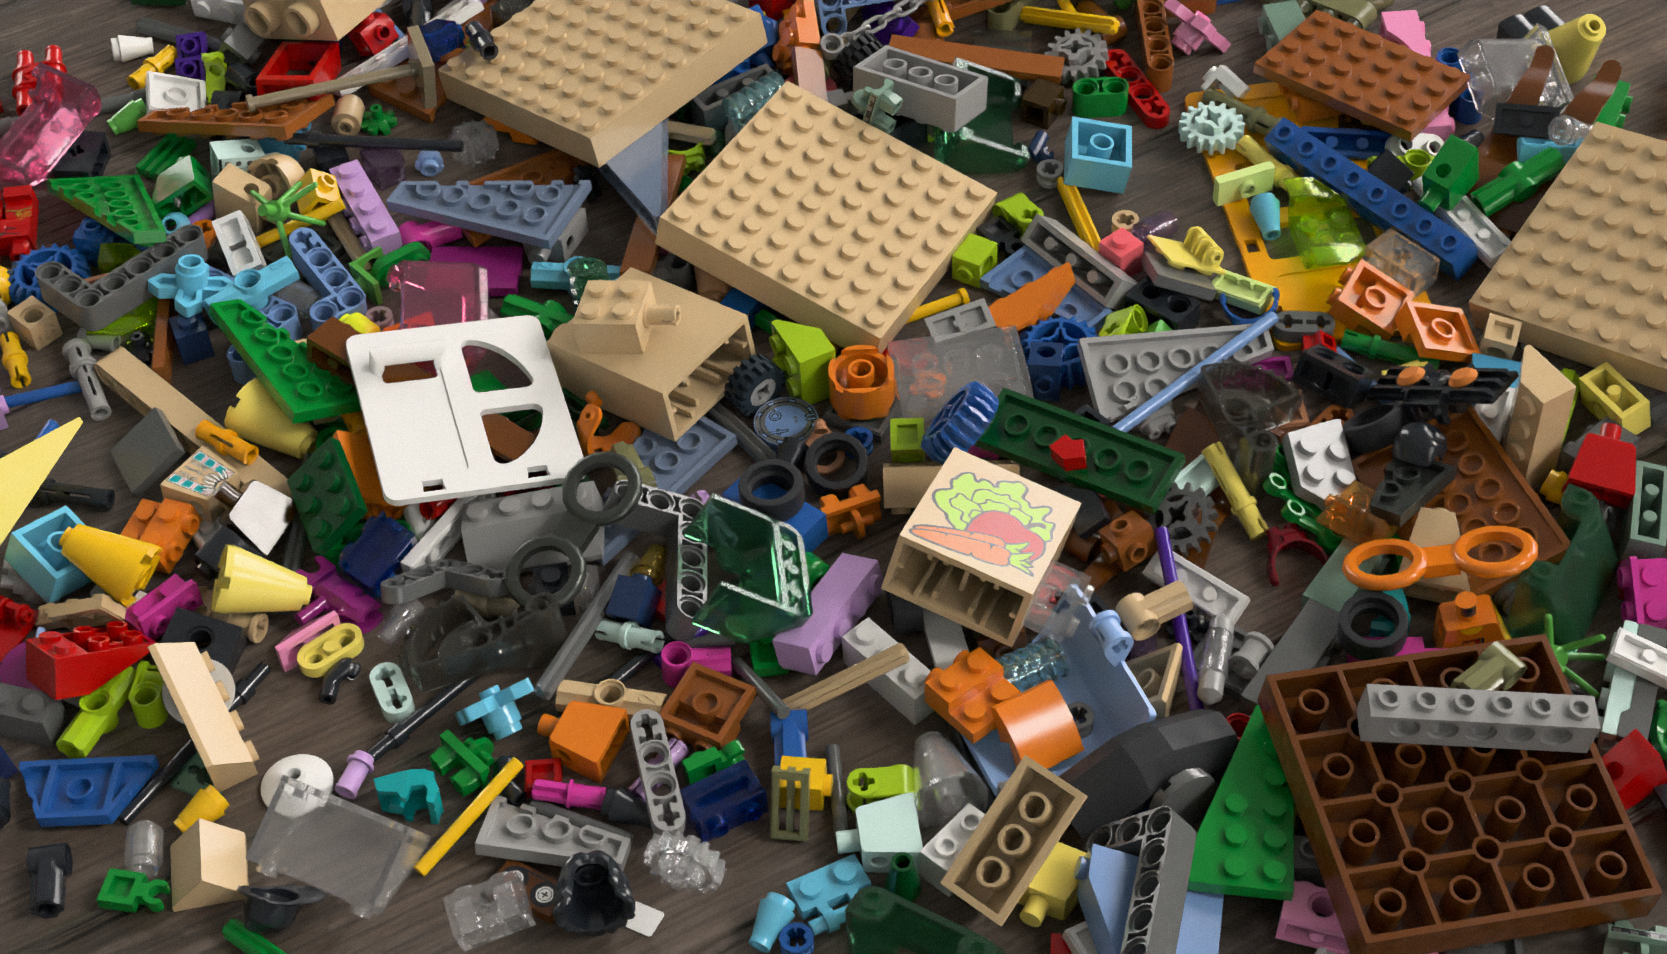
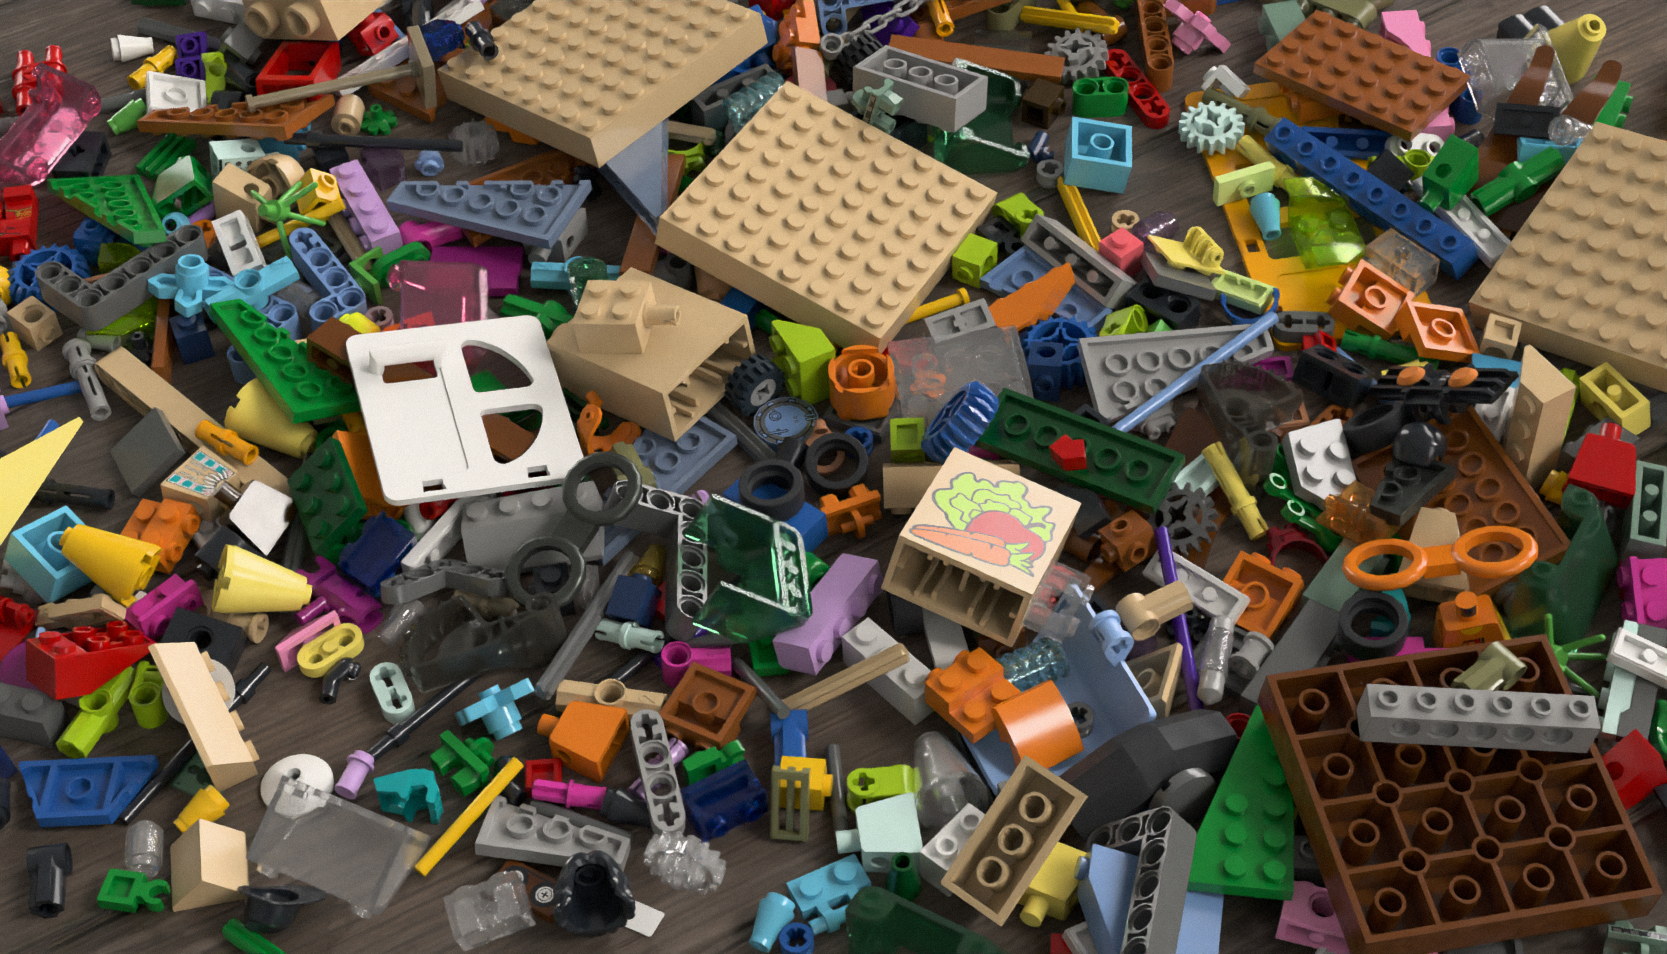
none -> orange plate [1223,551,1306,642]

